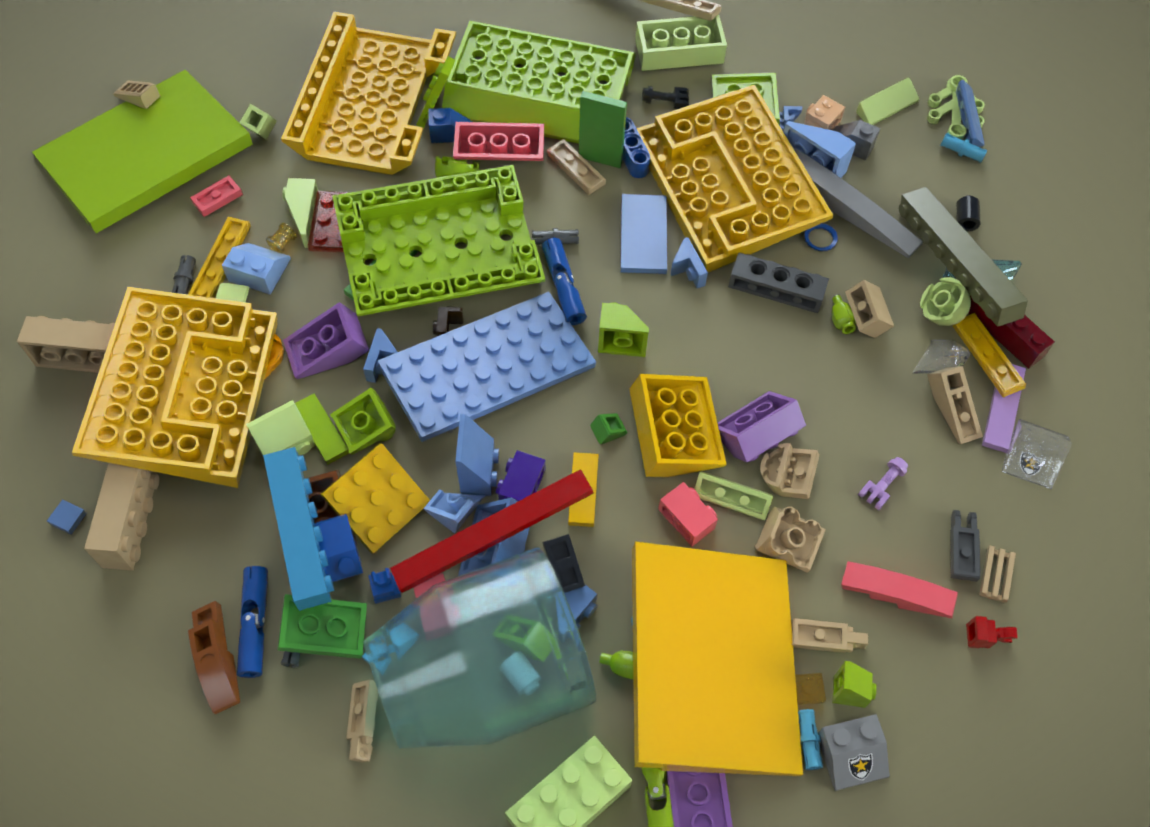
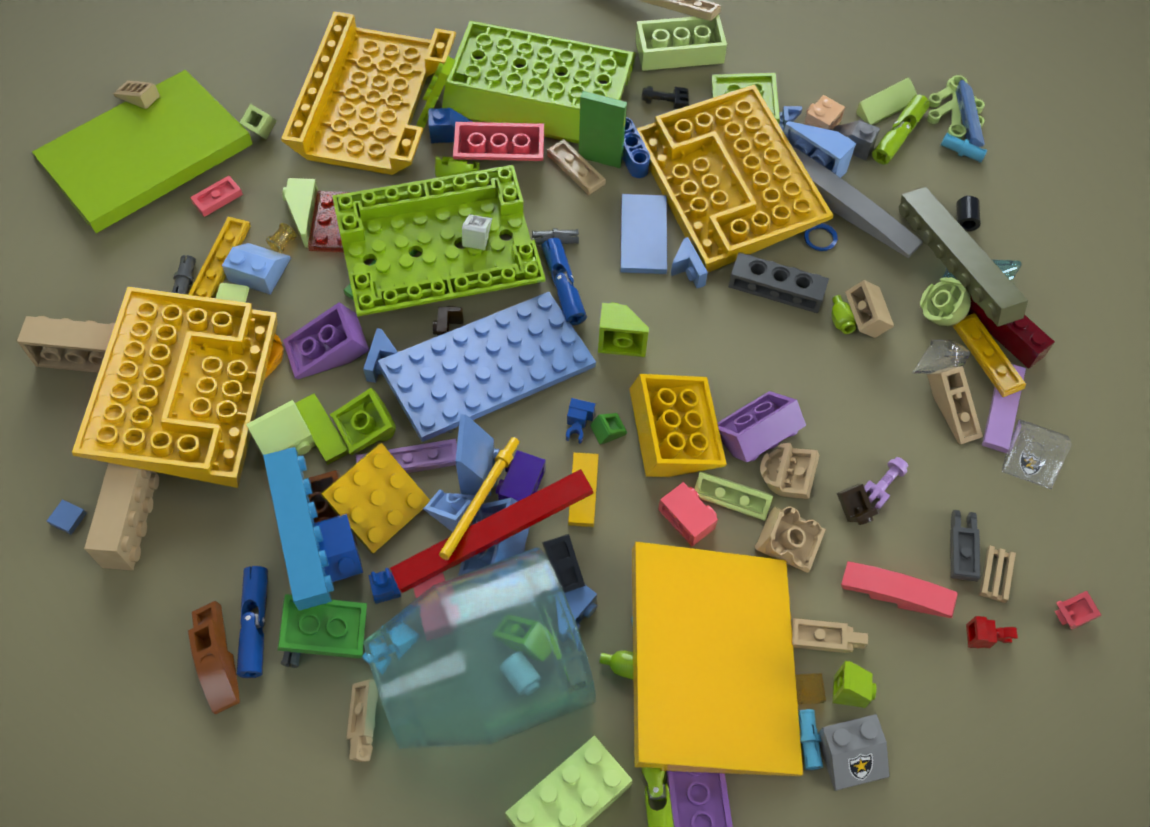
none -> lavender tile [356,439,457,473]
none -> yellow bar [439,437,520,560]
none -> white slope [462,214,492,250]
none -> blue piece [566,398,596,444]
none -> dark brown bracket [837,484,880,525]
none -> lime piece [872,95,930,165]
none -> coral bracket [1054,591,1101,630]

